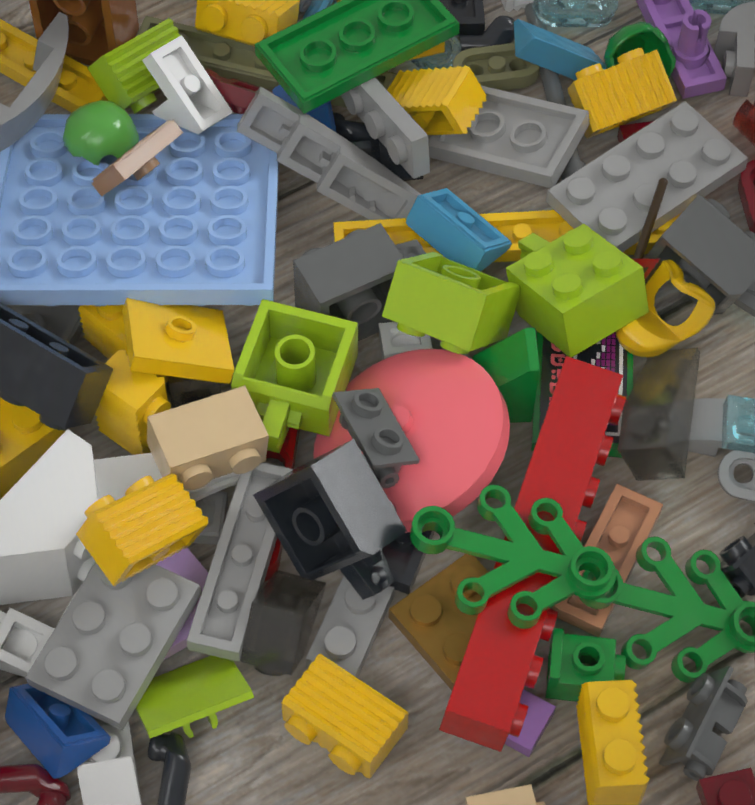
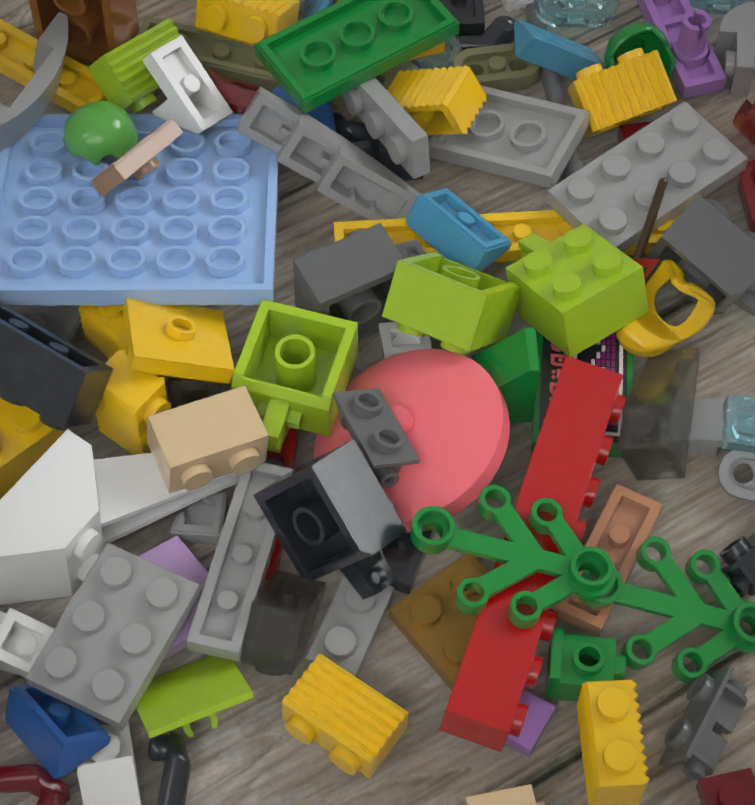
yellow brick [76,473,208,586] -> none

